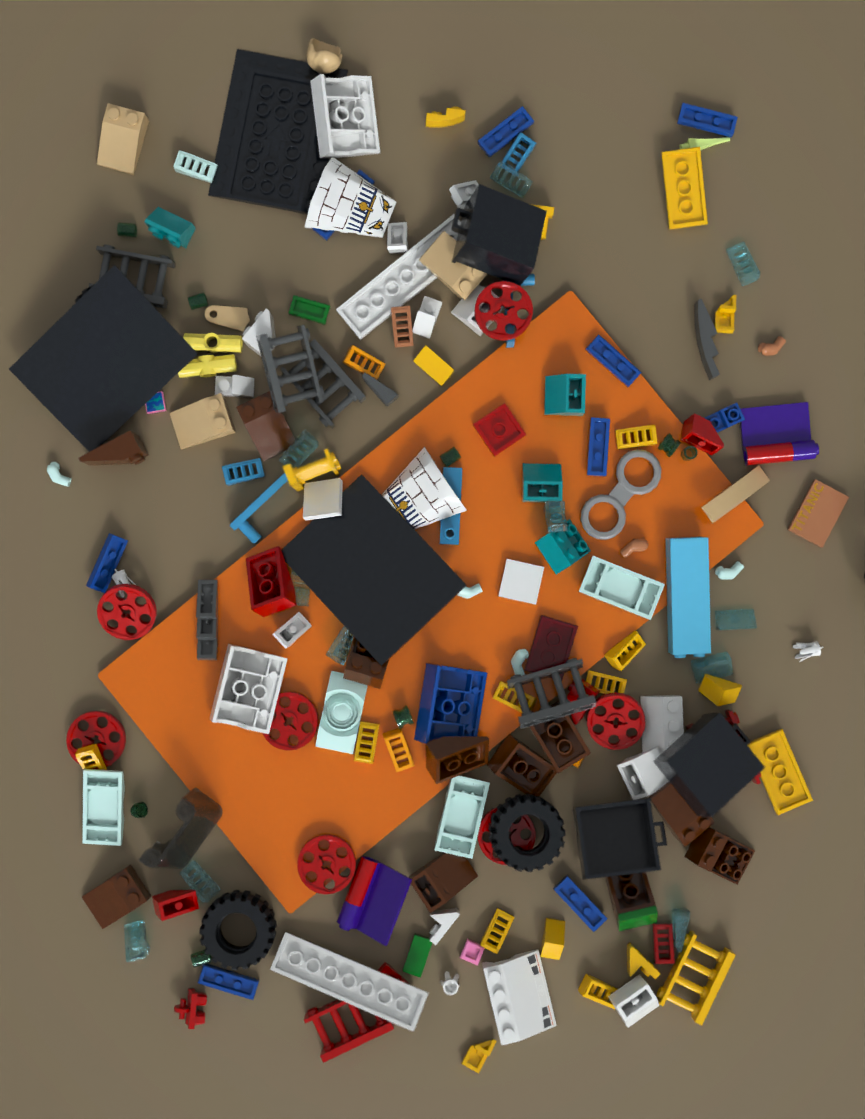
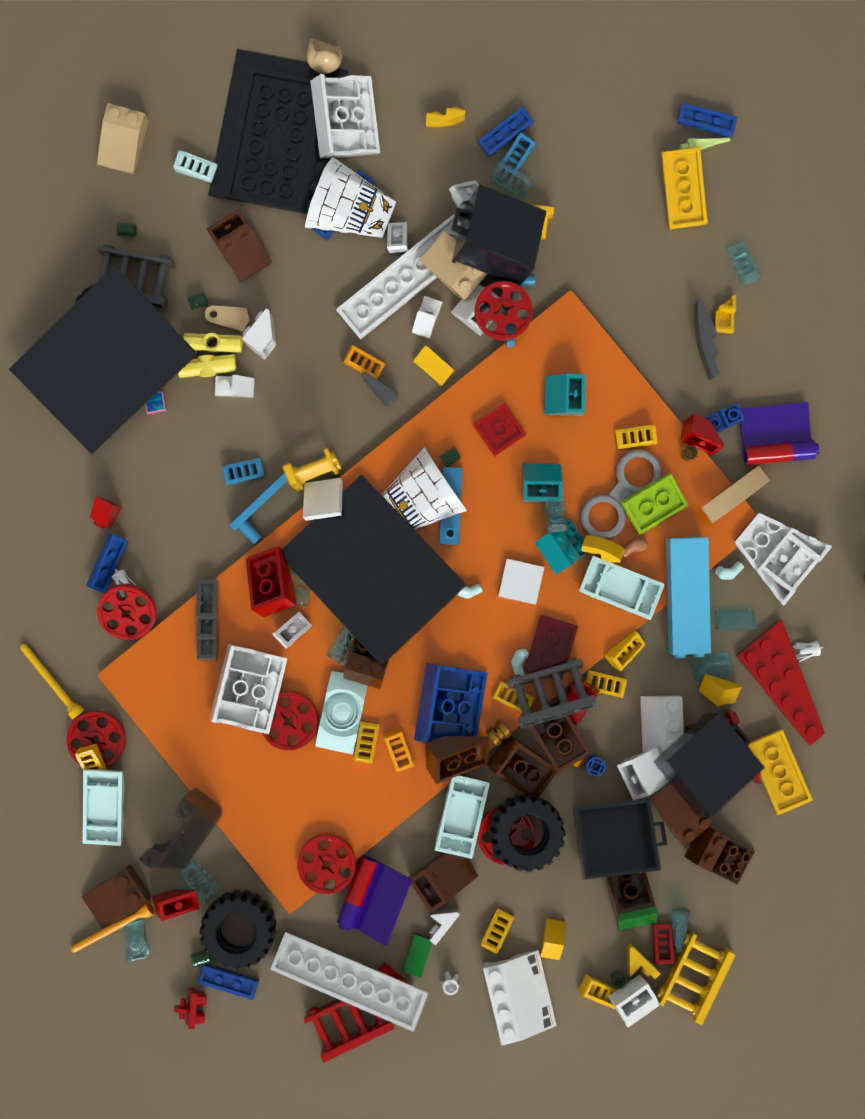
light aqua arm [47,462,72,487] -> none
reddish brown slope [79,431,149,465] -> none
clear green hinge [130,802,148,818] -> none
teal slope [144,207,196,248] -> none
tan slope [170,393,236,450] -> none
reddish brown slope [236,391,298,461] -> none
dark grey fence [256,325,324,413] -> none
clear light blue slope [279,430,319,468] -> none
dark grey fence [280,339,366,428] -> none
green tile [289,295,331,325] -> none
nougat slope [391,305,414,347] -> none
clear green wheel [393,706,414,729] -> none
bright pink tile [460,939,485,966] -> none
yellow slope [461,1039,496,1074] -> none
blue plate [553,875,607,932] -> none
blue tile [585,335,642,387] -> none
blue plate [586,417,610,477] -> none
red wedge [587,692,645,750] -> none
clear green wheel [657,433,681,457] -> none
nougat arm [758,336,786,356] -> none
nougat tile [787,479,849,548] -> none
none -> yellow piece [20,644,85,720]
none -> light orange piece [70,901,155,953]
none -> red slope [90,496,122,529]
none -> reddish brown slope [207,209,272,282]
none -> pearl gold wheel [486,720,513,747]
none -> yellow slope [582,535,625,563]
none -> blue wheel [584,755,606,777]
none -> clear green hinge [610,970,626,988]
none -> lime tile [620,472,689,535]
none -> white wedge [734,513,833,606]
none -> red wing [736,620,825,745]

